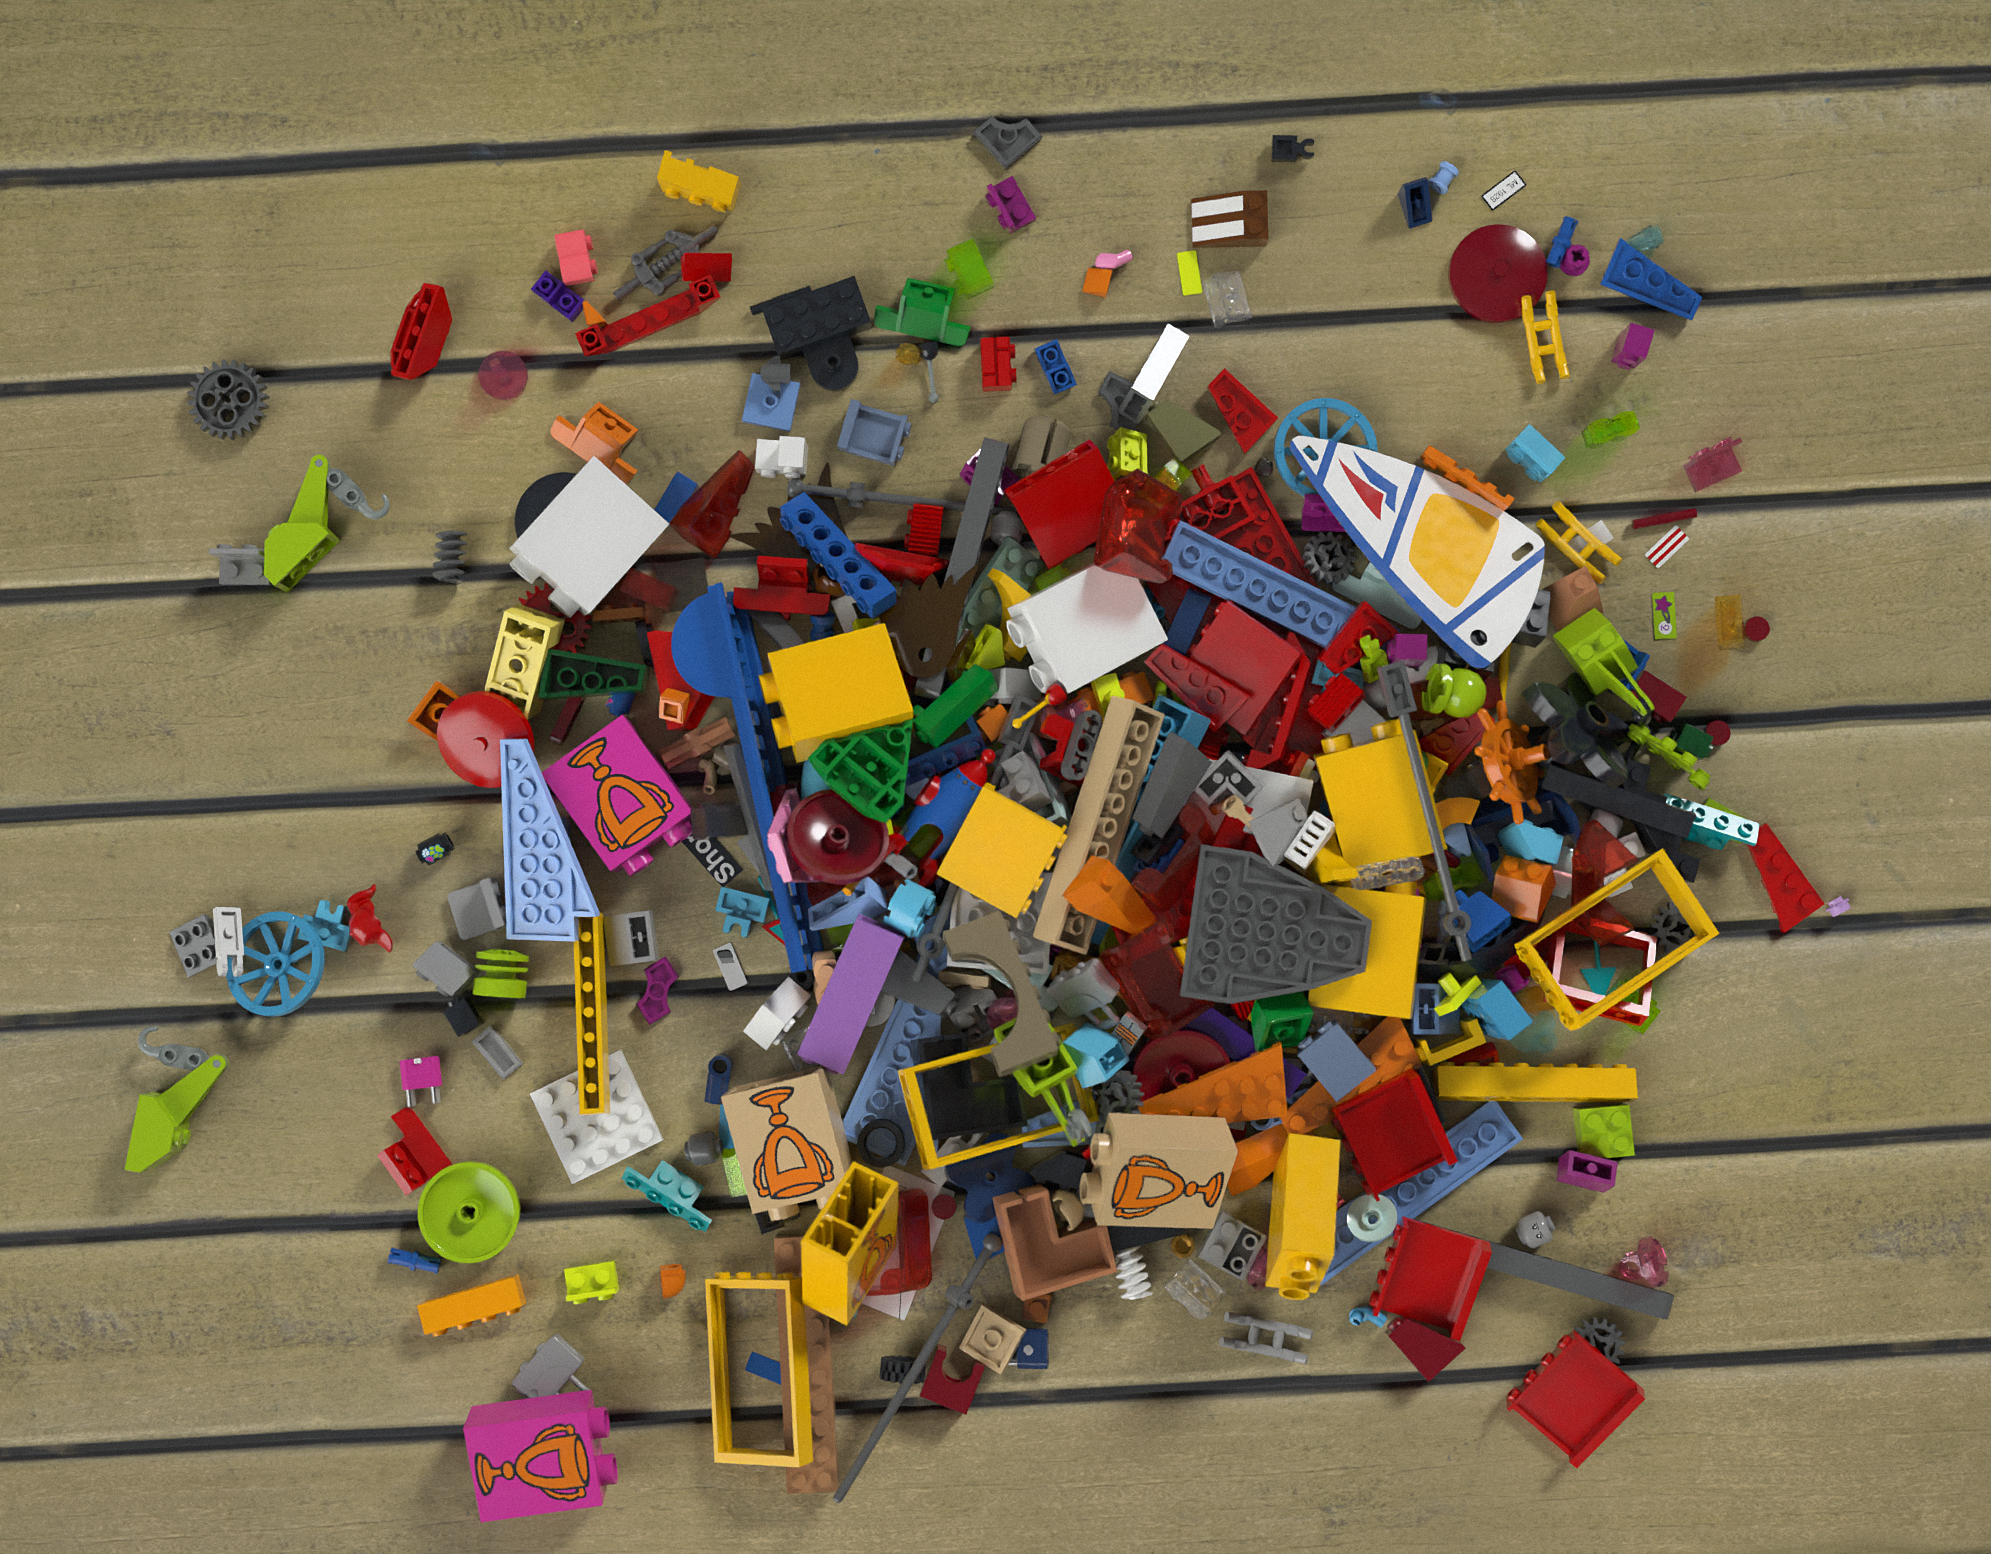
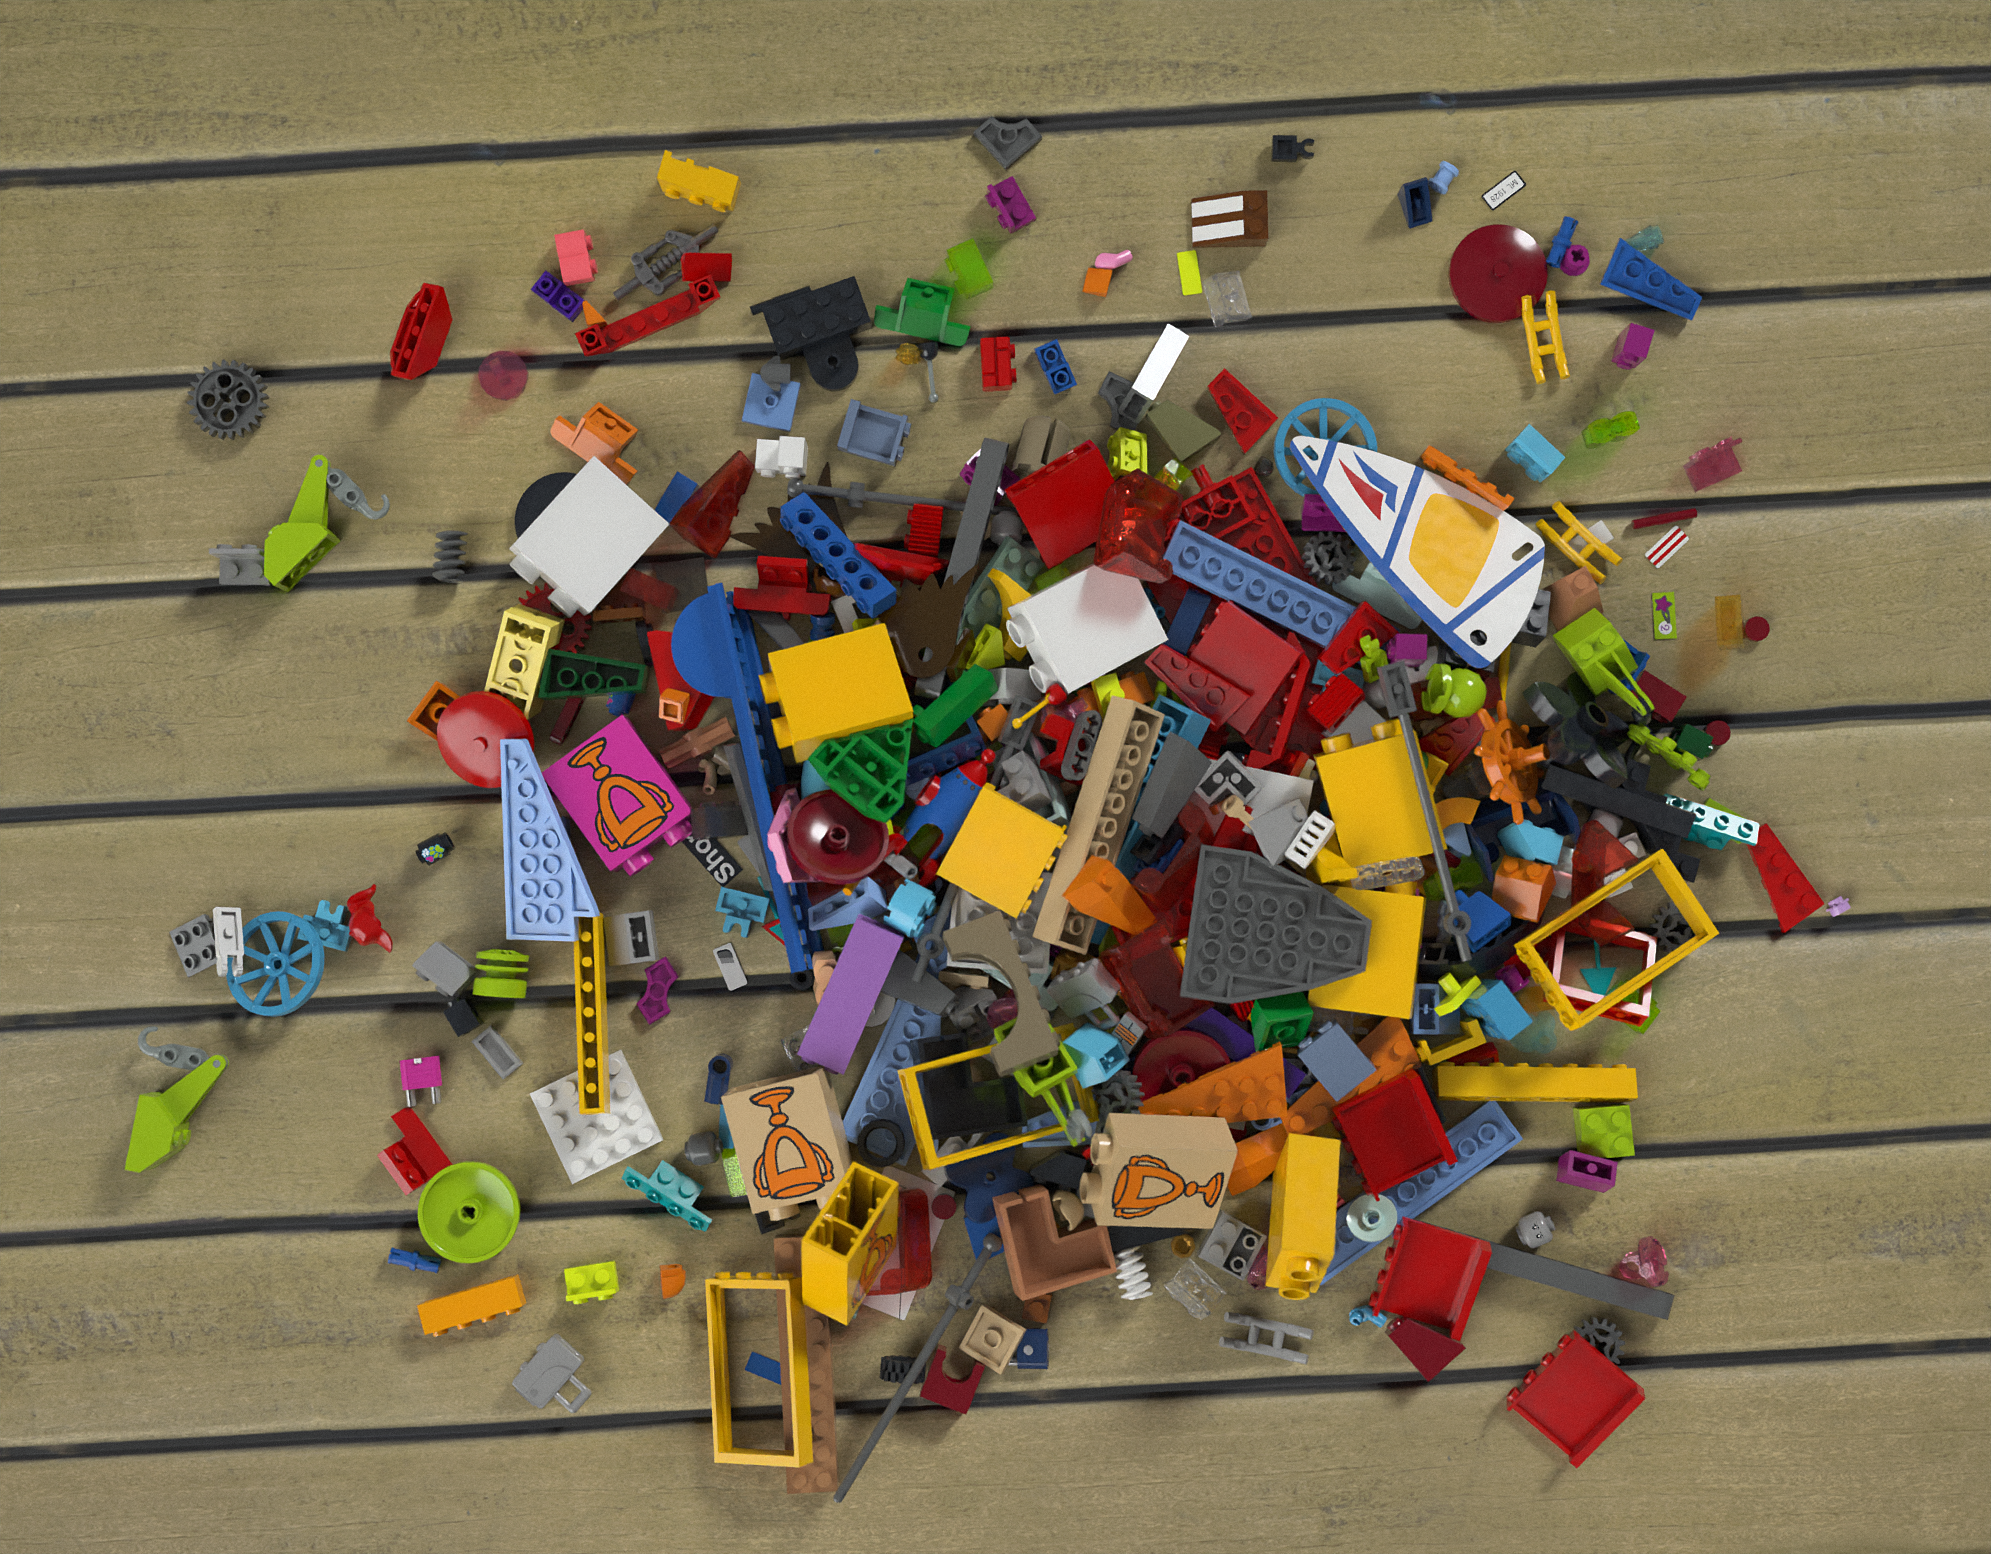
light grey bracket [448,878,506,940] -> none
dark pink brick [463,1389,618,1523] -> none
white brick [743,977,811,1050] -> none

